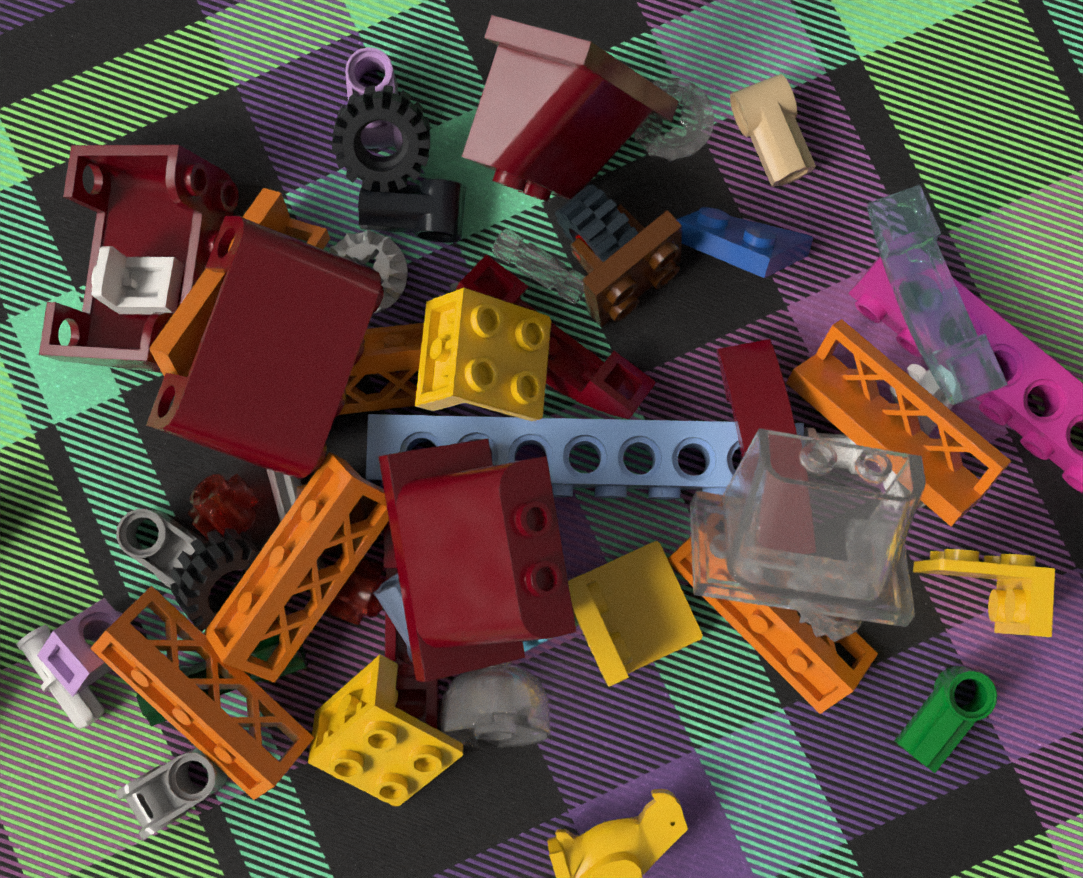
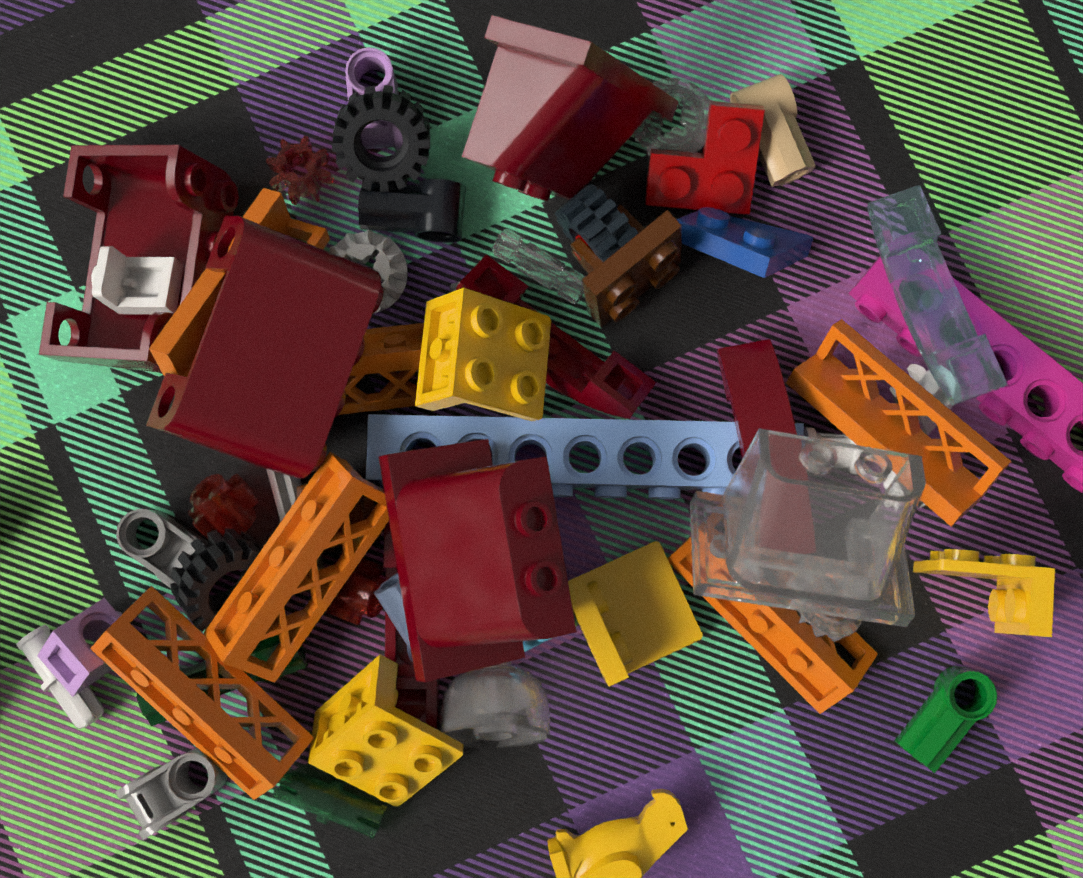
none -> clear red gear [266,135,334,205]
none -> clear green pin [272,767,388,840]
none -> red plate [645,101,765,215]

